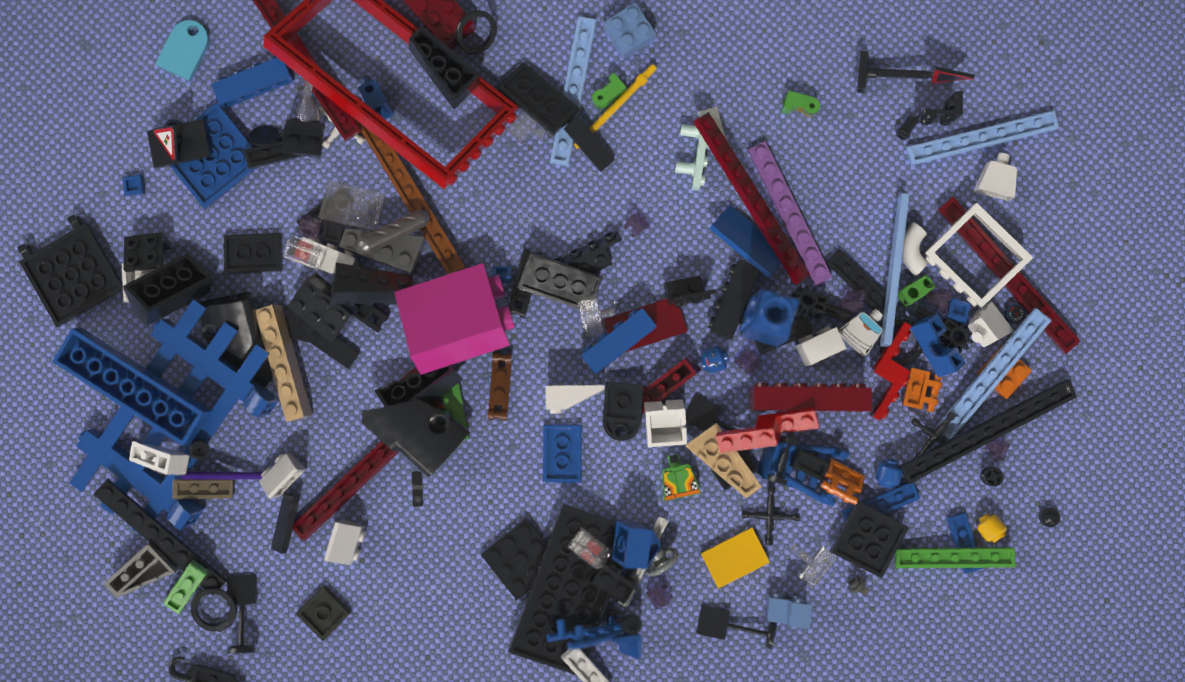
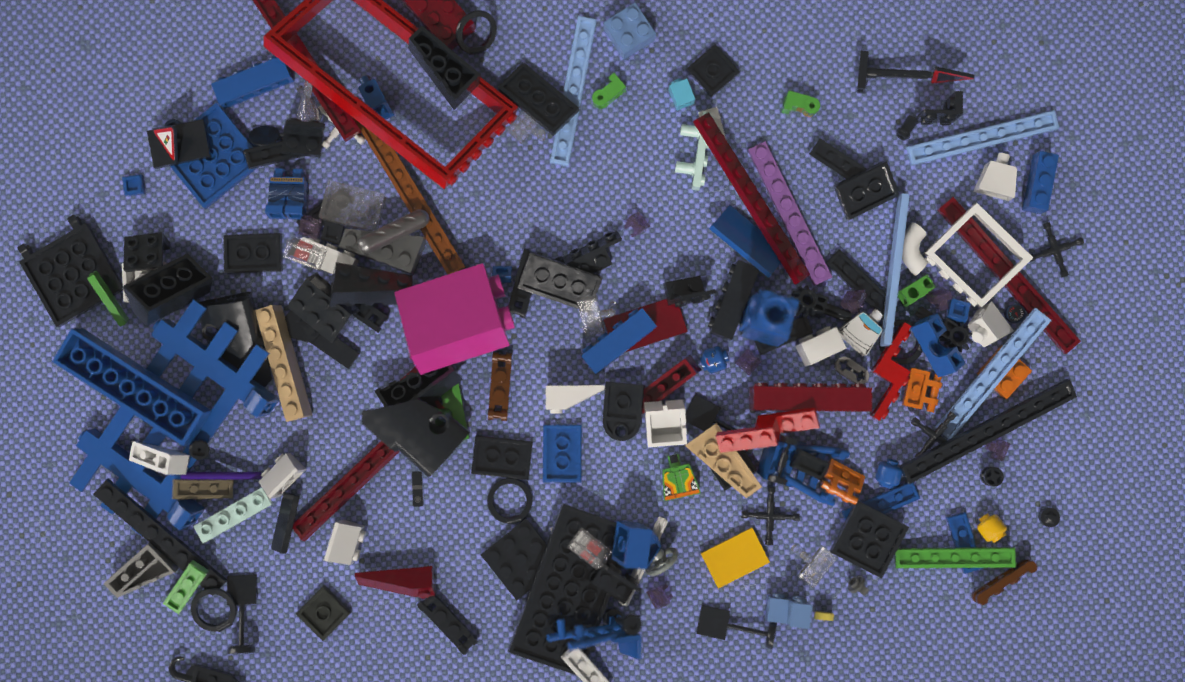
medium azure tile [155,20,210,82] -> none
black tile [563,116,615,172] -> none
yellow bar [573,64,657,149] -> none
none -> bright green tile [88,270,129,327]
none -> light aqua plate [193,488,273,543]
none -> blue hips [265,168,308,220]
none -> dark red slope [355,566,435,599]
none -> black plate [417,594,479,655]
none -> black tile [471,435,533,480]
none -> black piece [487,478,533,525]
none -> medium azure brick [668,78,695,111]
none -> black tile [686,44,740,98]
none -> black plate [809,138,866,179]
none -> light yellow tile [814,611,834,621]
none -> black tile [833,160,899,220]
none -> light grey beam [834,357,869,384]
none -> reddish brown plate [971,559,1037,605]
none -> blue brick [1022,151,1059,214]
none -> black piece [1029,222,1084,278]

